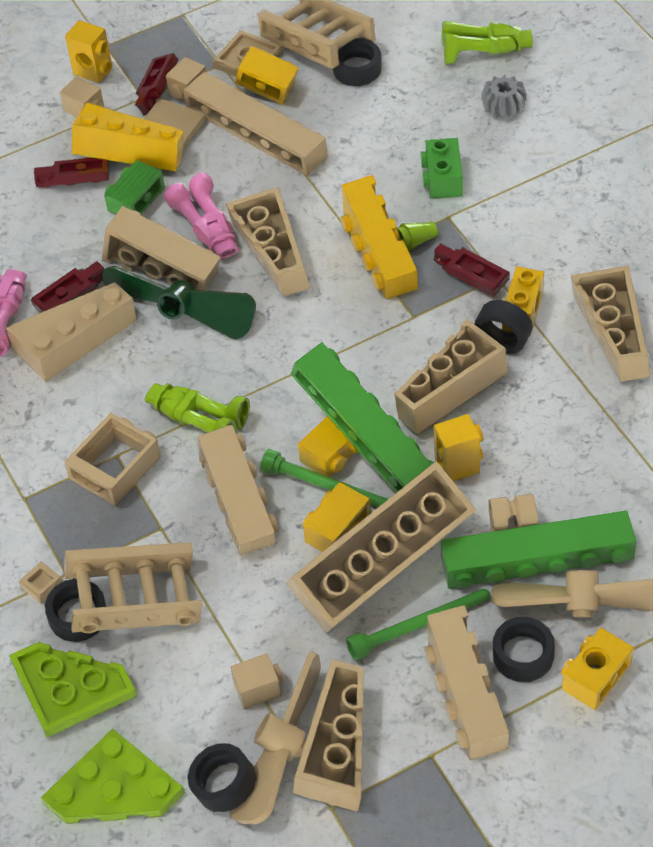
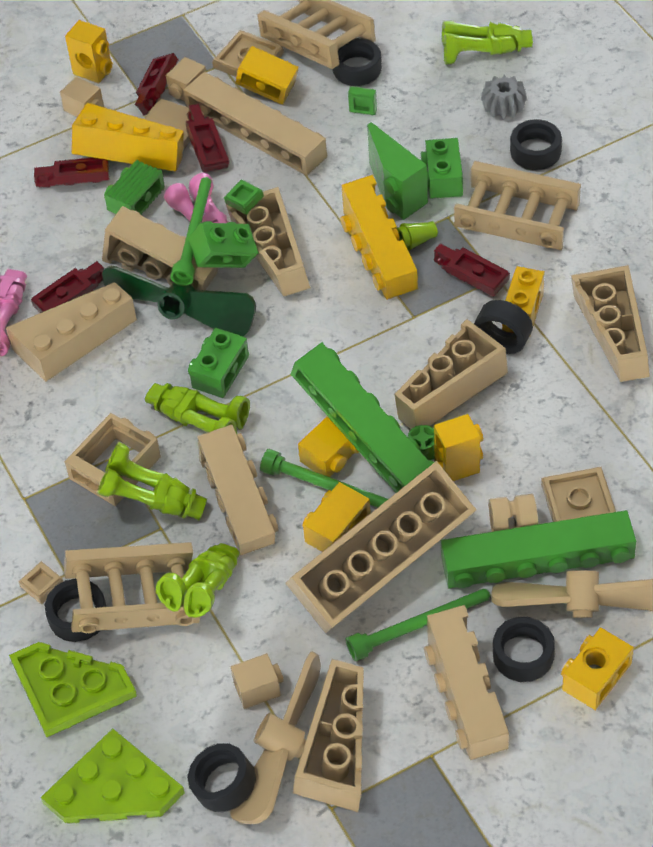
none -> lime piece [97,442,207,520]
none -> lime piece [156,543,240,618]
none -> bright green piece [170,177,211,286]
none -> dark red hinge [185,104,229,173]
none -> bright green brick [188,221,258,268]
none -> bright green brick [188,328,249,398]
none -> bright green tile [224,179,264,214]
none -> bright green tile [348,86,377,115]
none -> bright green slope [367,122,428,220]
none -> bright green wheel [408,425,435,461]
none -> tan fence [454,161,581,251]
none -> black tyre [510,119,562,170]
none -> tan tile [541,467,616,522]

